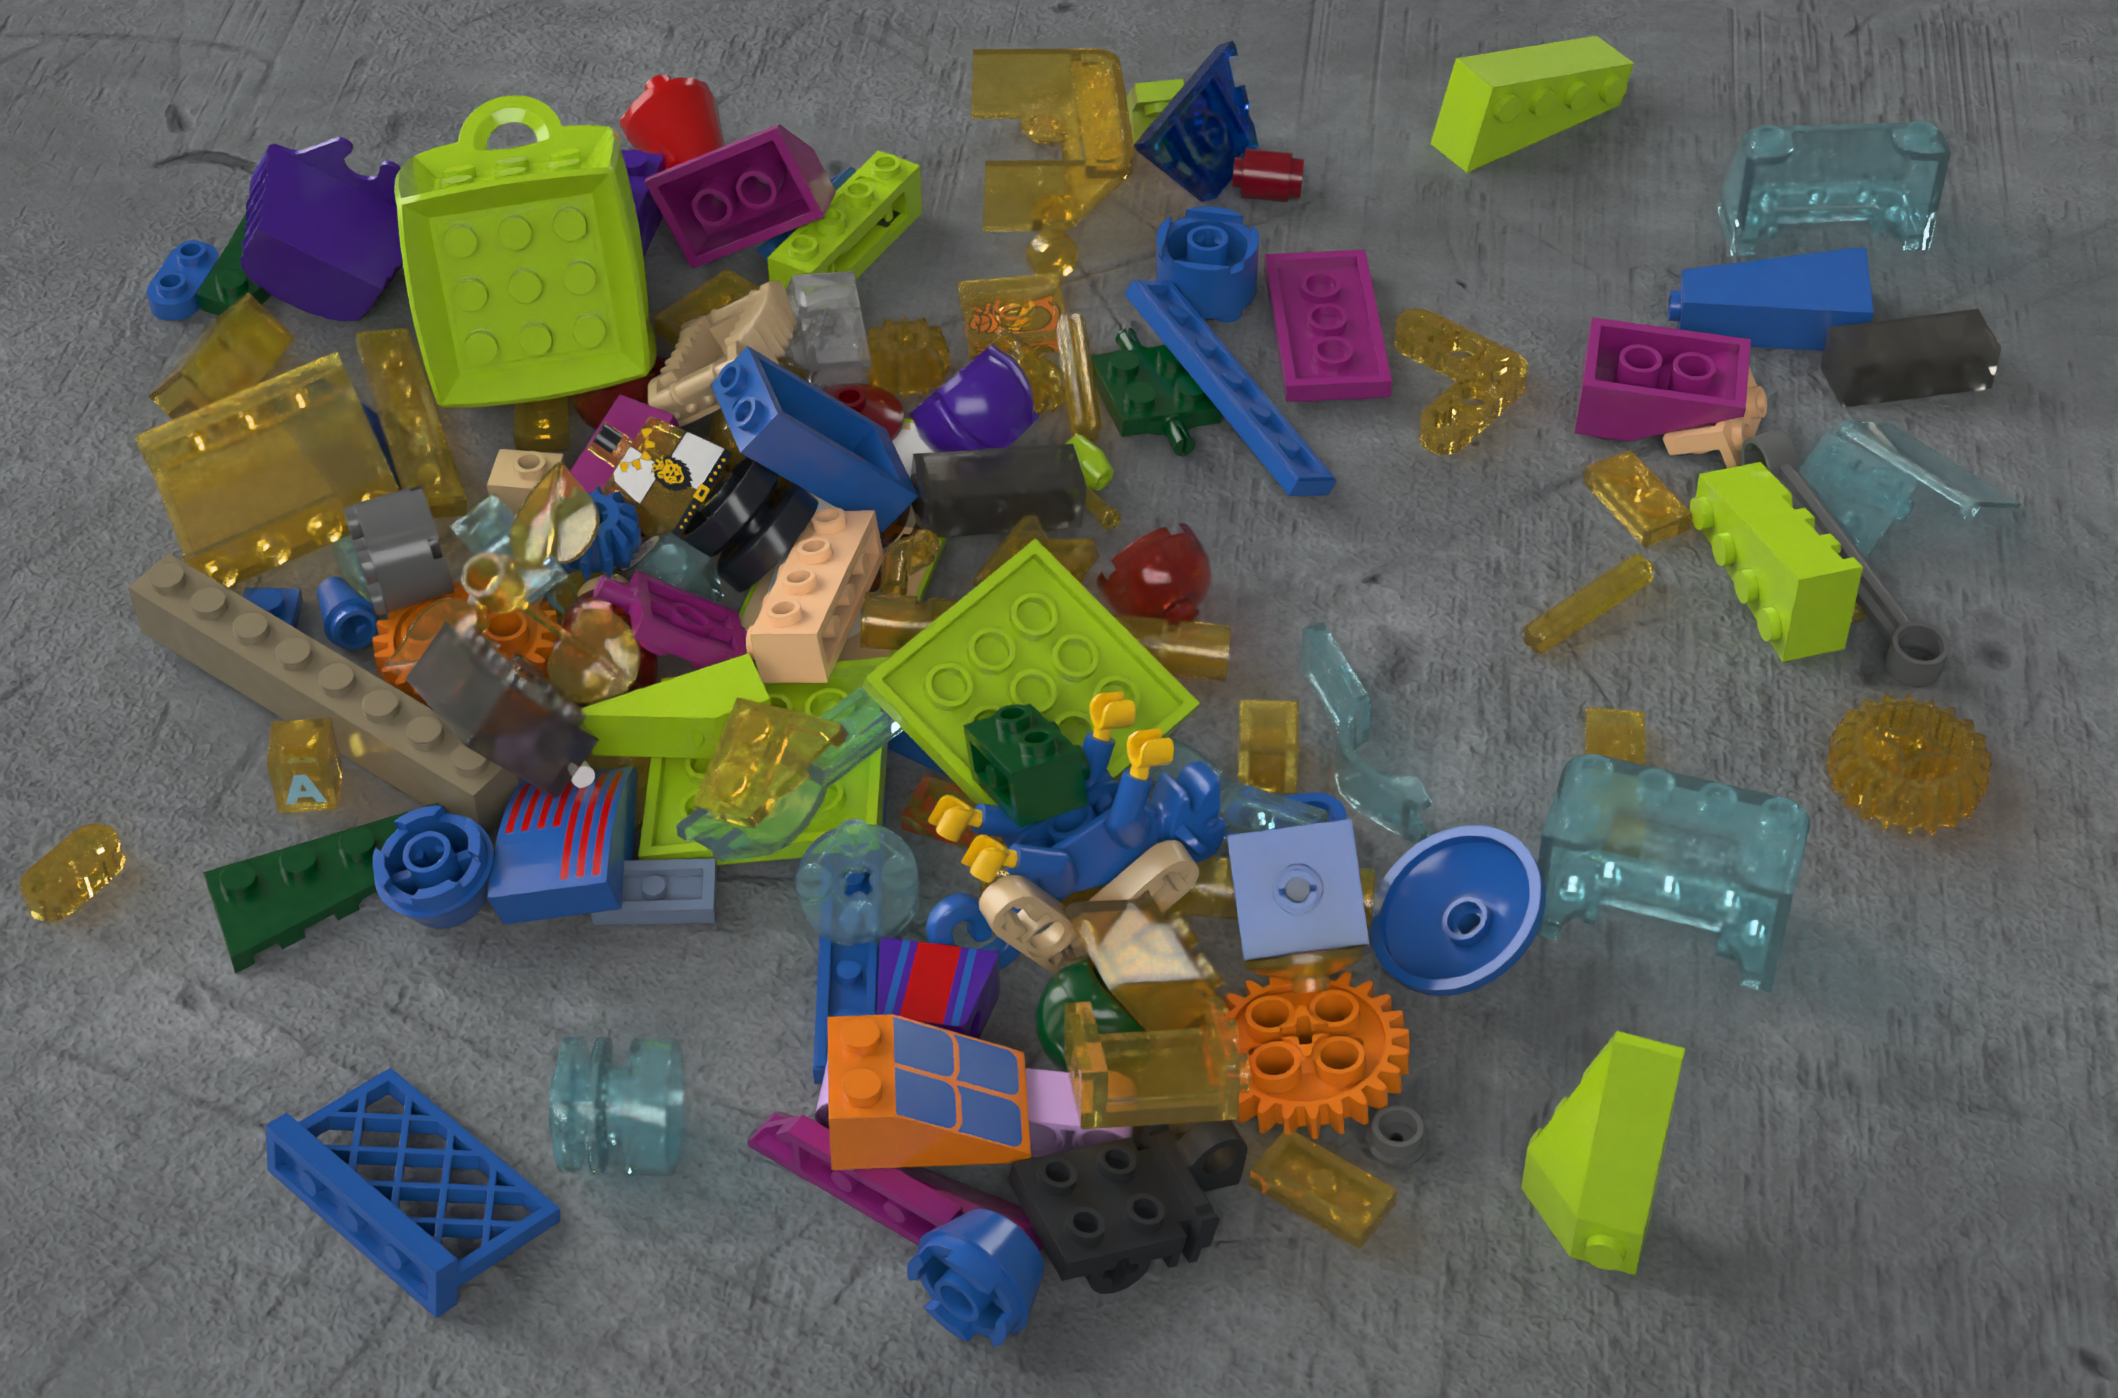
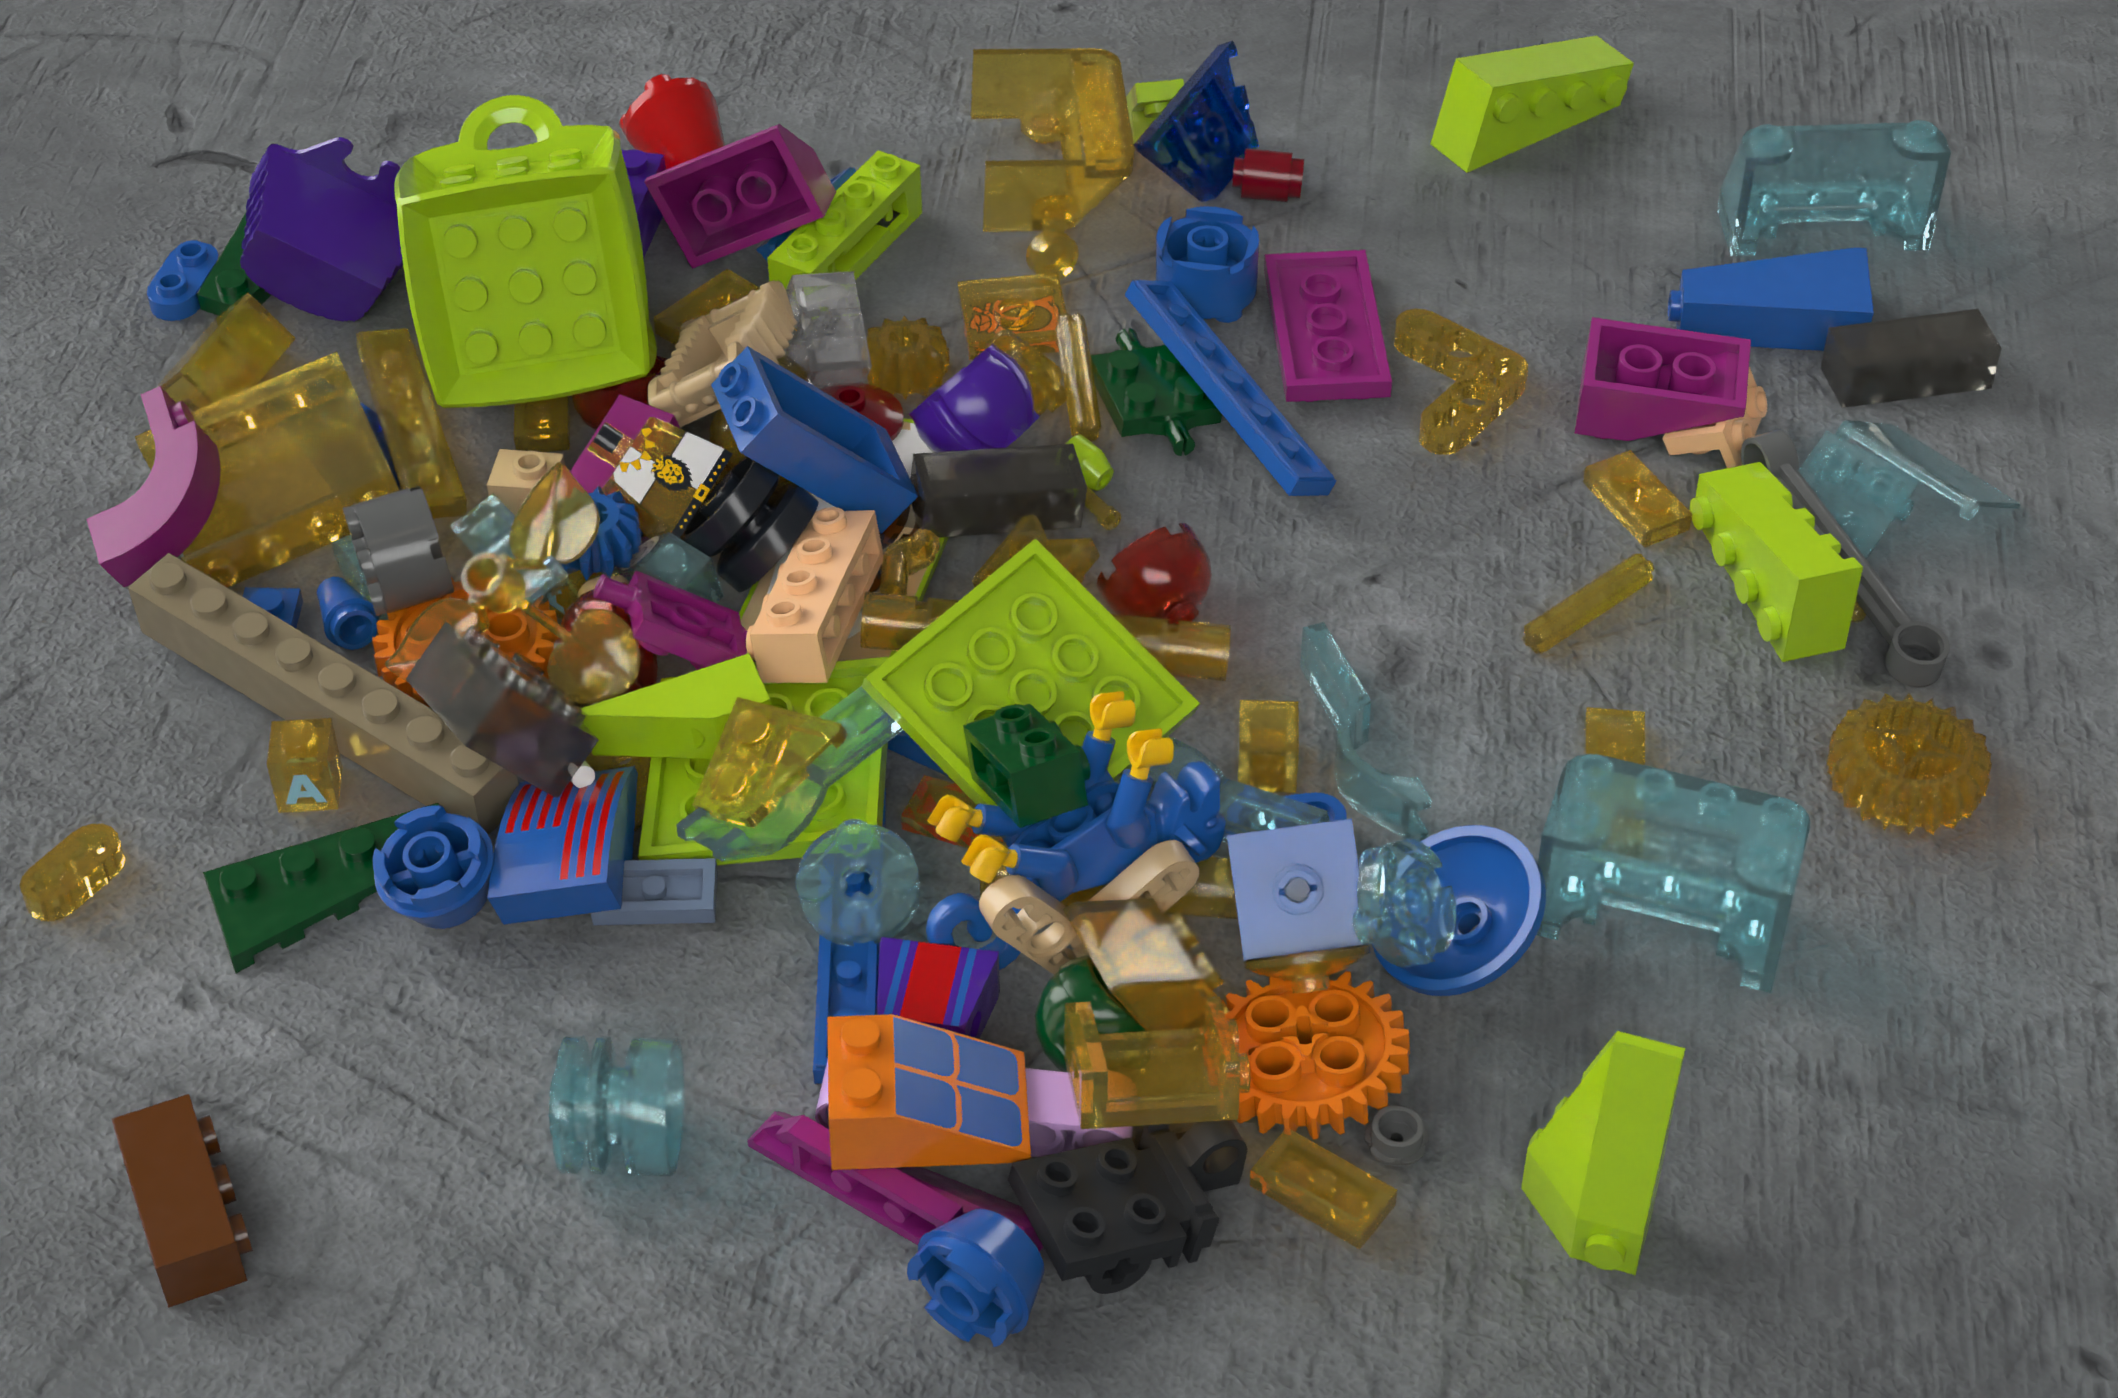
blue fence [266,1068,560,1318] -> none
none -> arch [86,386,221,587]
none -> reddish brown brick [111,1094,253,1308]
none -> clear light blue plate [1353,839,1456,968]

